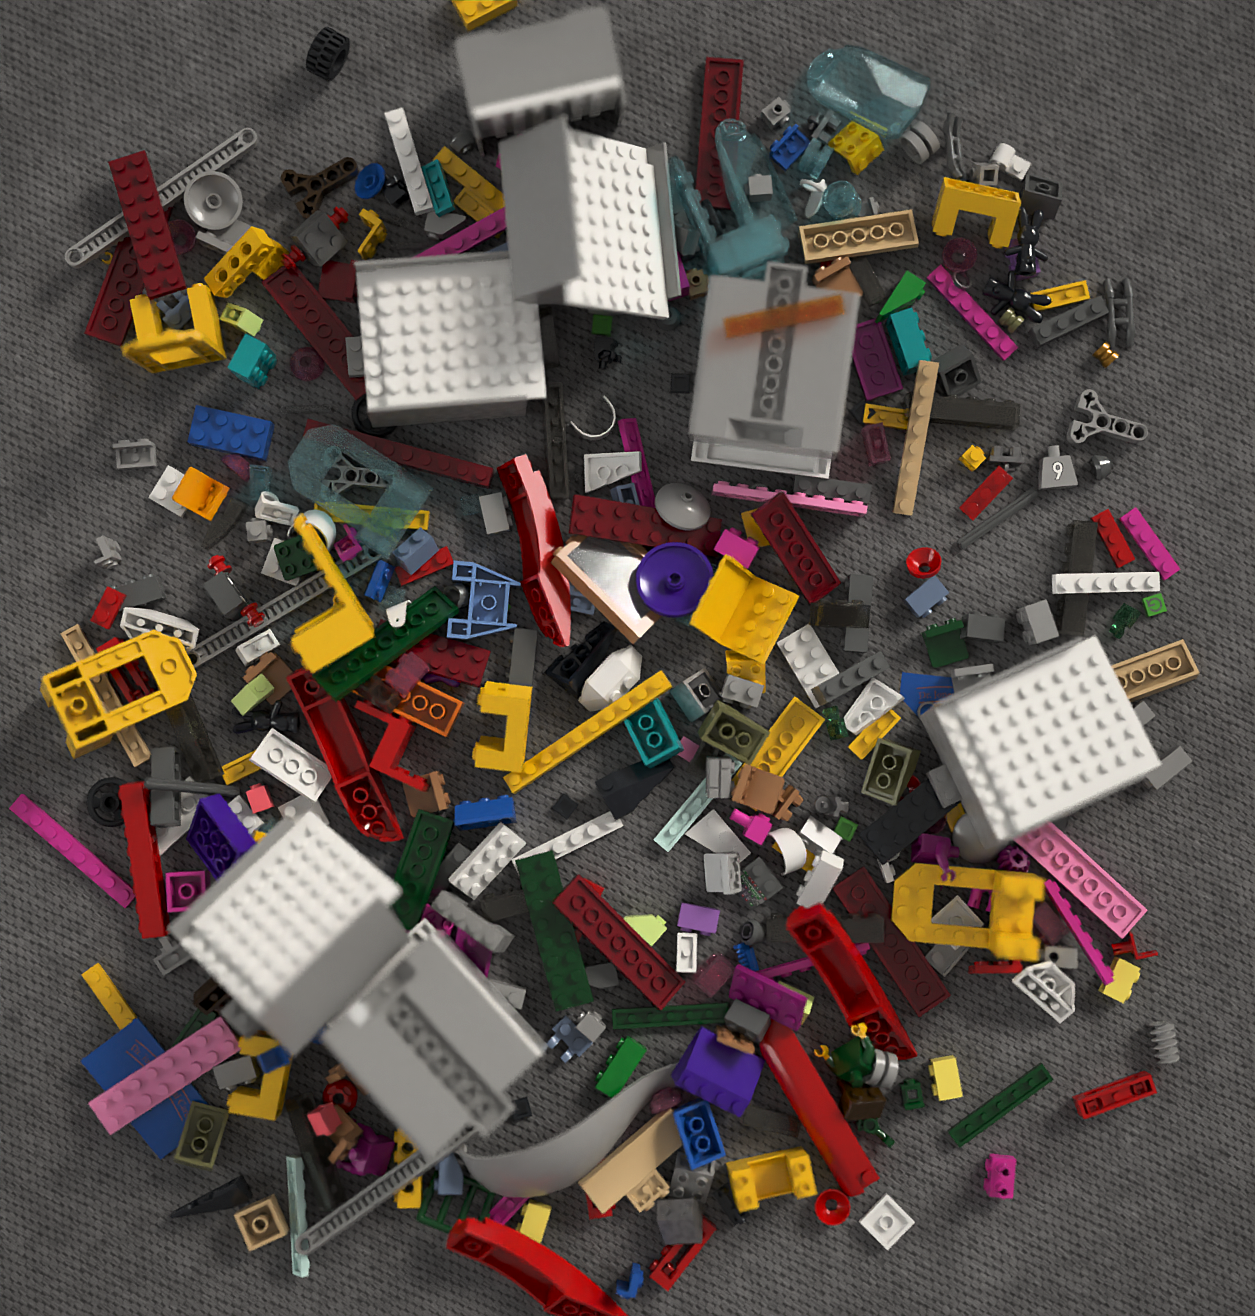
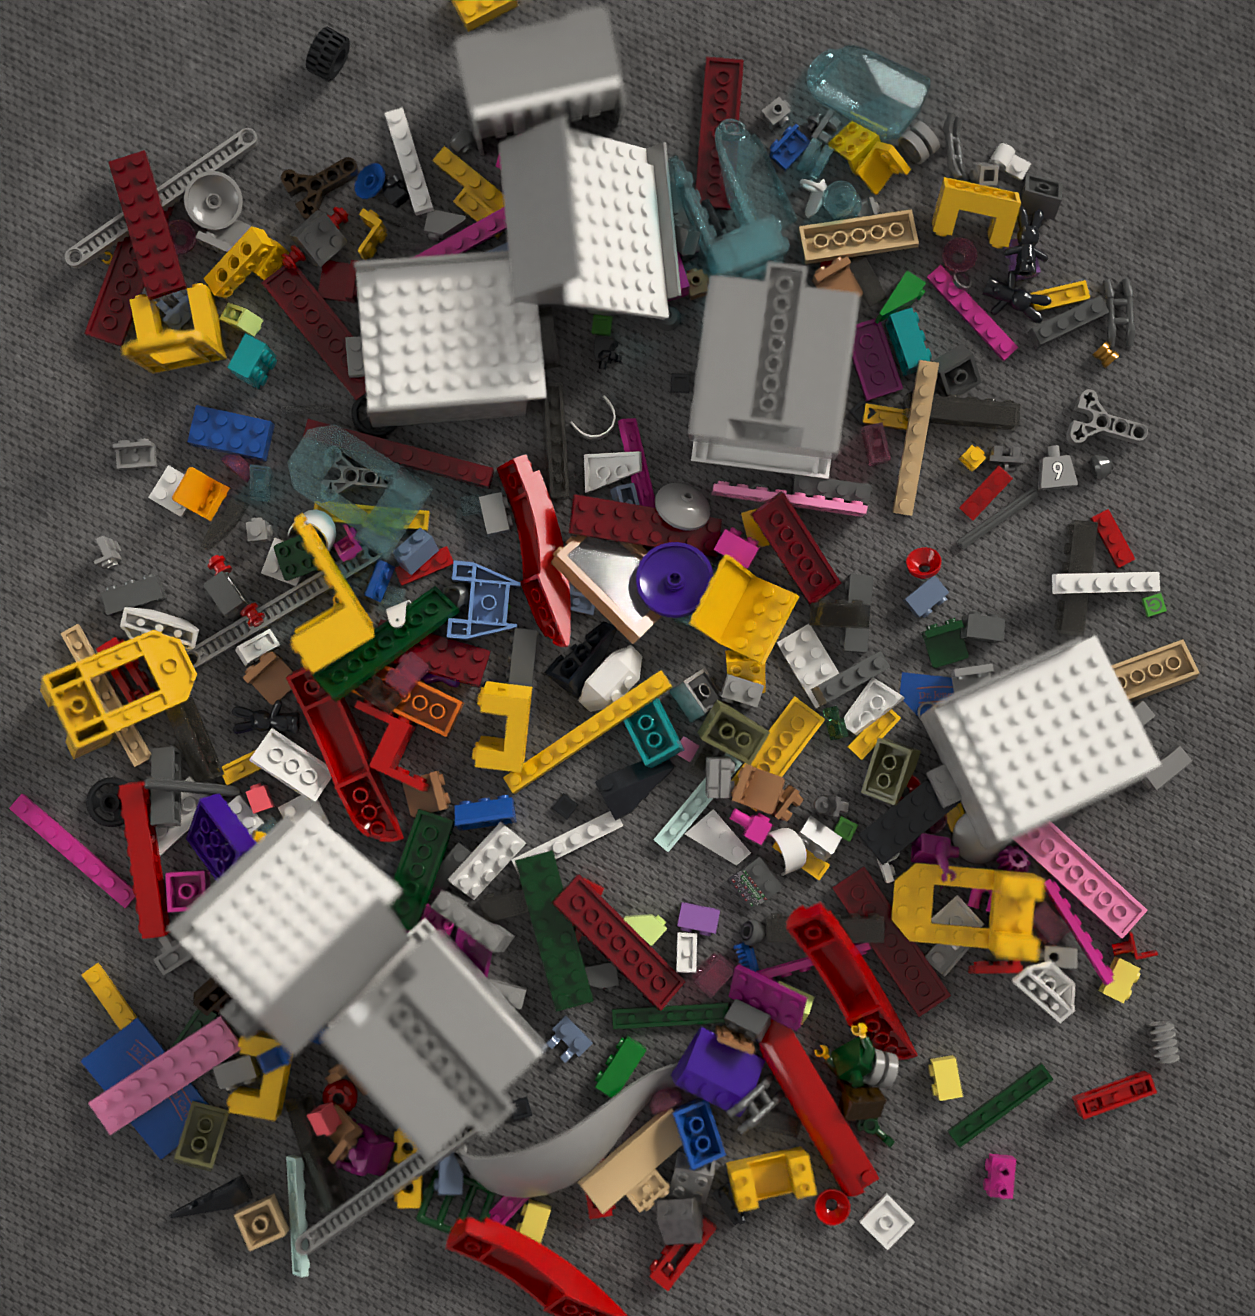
red plate [90,586,127,630] -> none
yellowish green slope [231,674,274,716] -> none
white plate [254,491,299,526] -> none
clear pink piece [290,347,325,381] -> none
teal plate [421,159,456,217] -> none
light grey brick [575,1010,606,1042] -> none
blue bracket [616,1263,643,1299] -> none
light grey bracket [704,853,742,894] -> none
clear orange plate [723,293,846,339] -> none
light grey brick [744,174,773,202] -> none
white brick [796,850,844,908] -> none
dark green window [899,1078,925,1110] -> none
olive wheel [997,307,1025,334] -> none
light grey brick [1016,599,1059,645] -> none
clear green plate [1109,603,1141,639] -> none
dark pink plate [1119,507,1180,581] -> none
none -> dark grey piece [726,1073,785,1135]
none -> yellow bracket [856,141,911,195]

